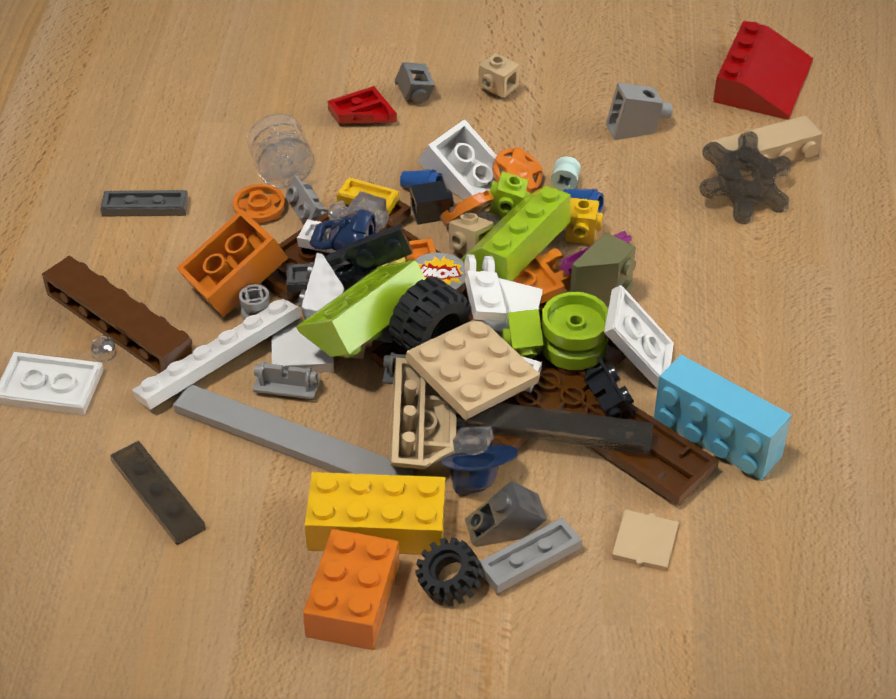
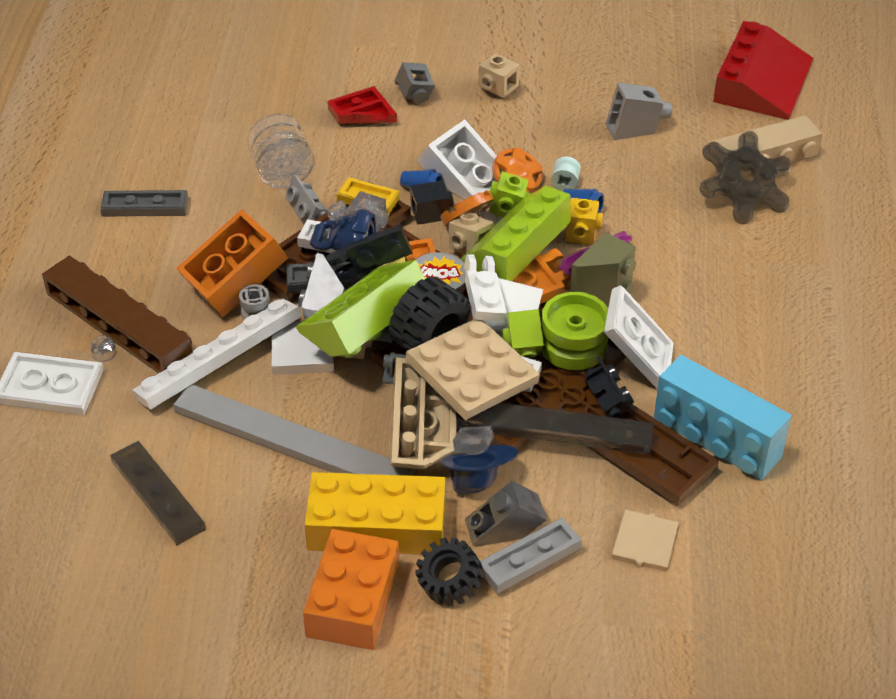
orange wheel [233,184,285,223] -> none
light grey hinge [253,361,321,399] -> none

